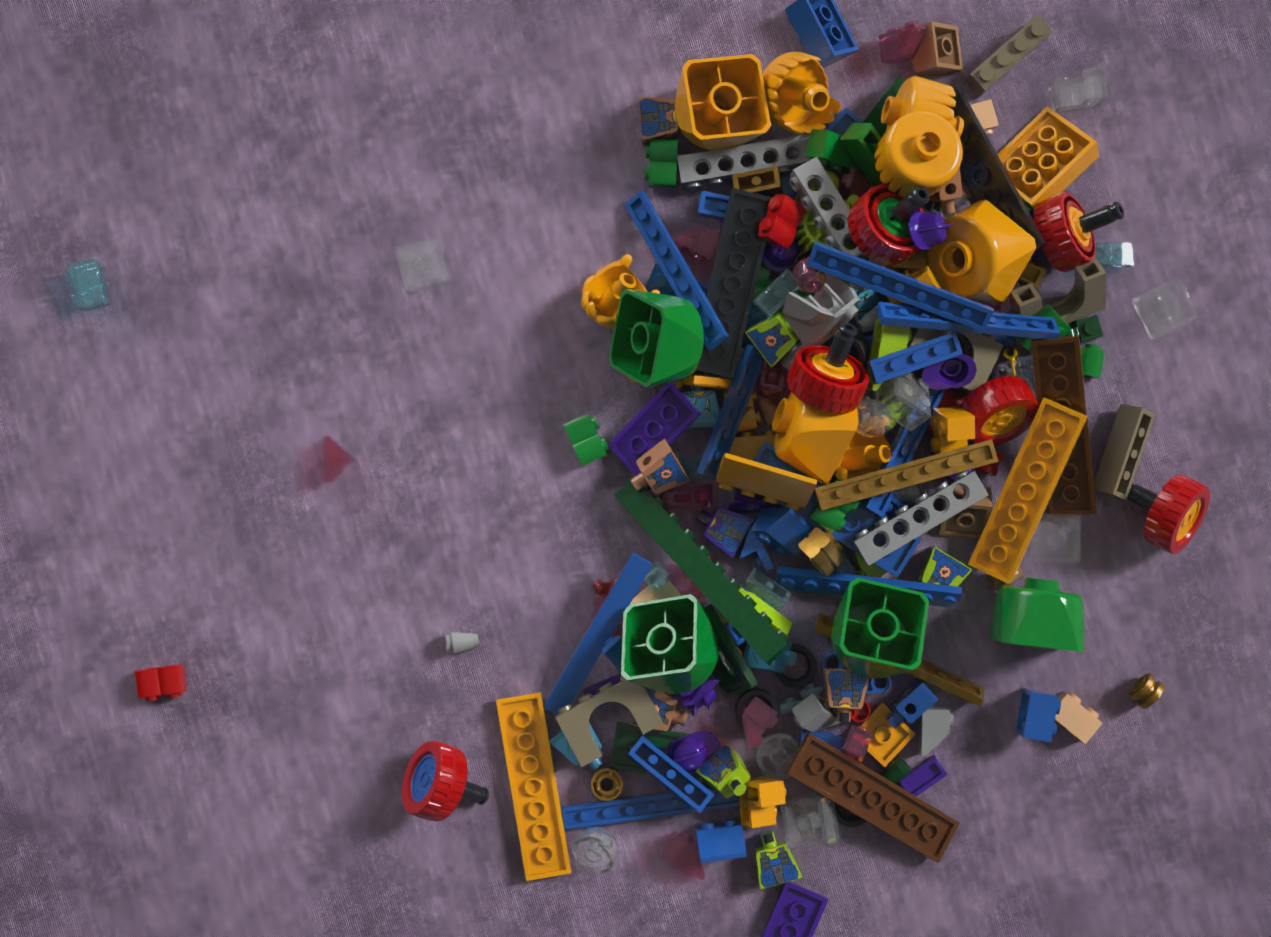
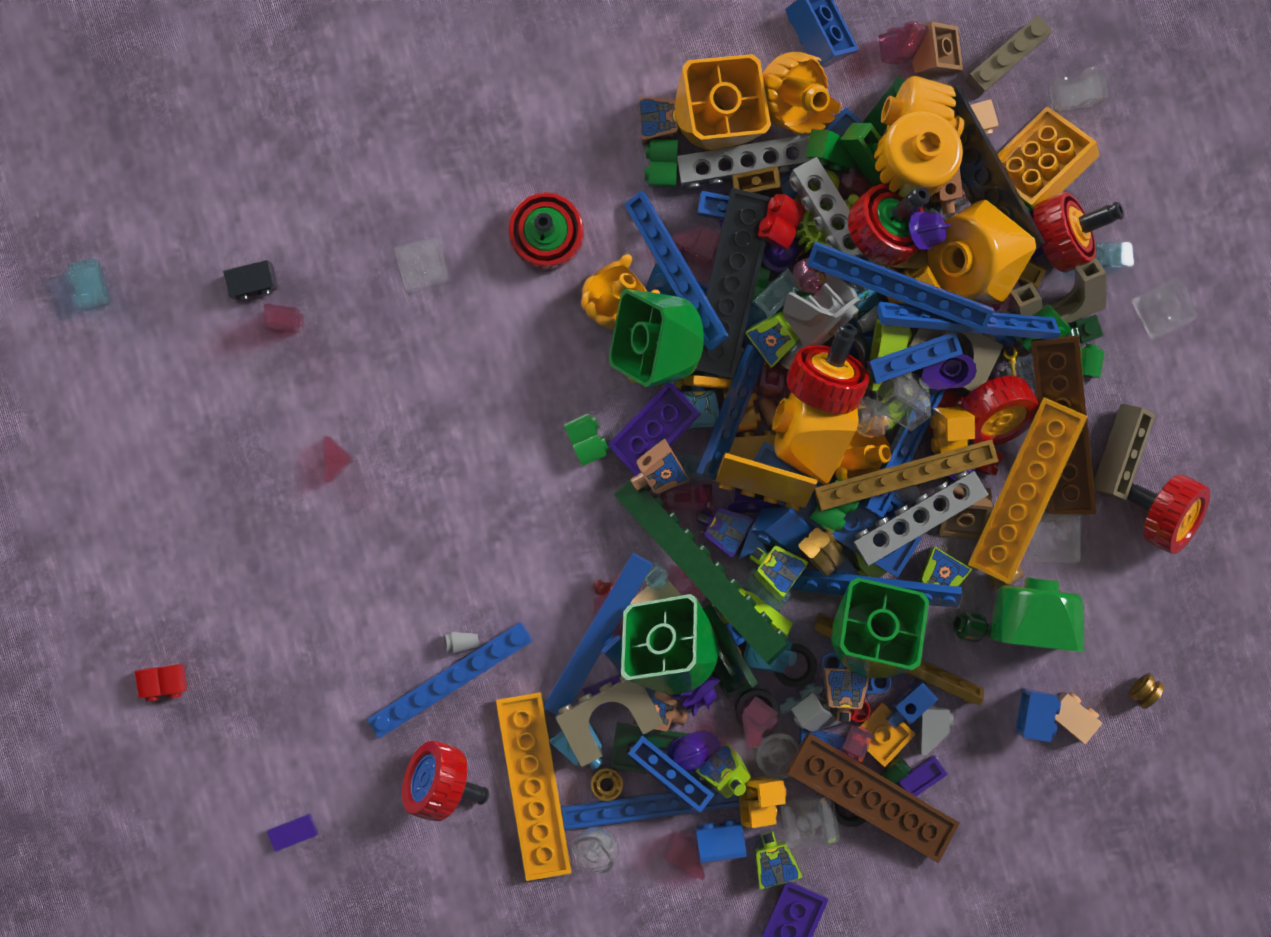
none -> black brick [223,260,278,302]
none -> clear pink slope [263,304,304,333]
none -> dark purple tile [267,813,318,852]
none -> blue plate [367,622,533,739]
none -> red wheel [508,192,584,270]
none -> torso [749,546,808,602]
none -> dark green head [953,611,989,643]

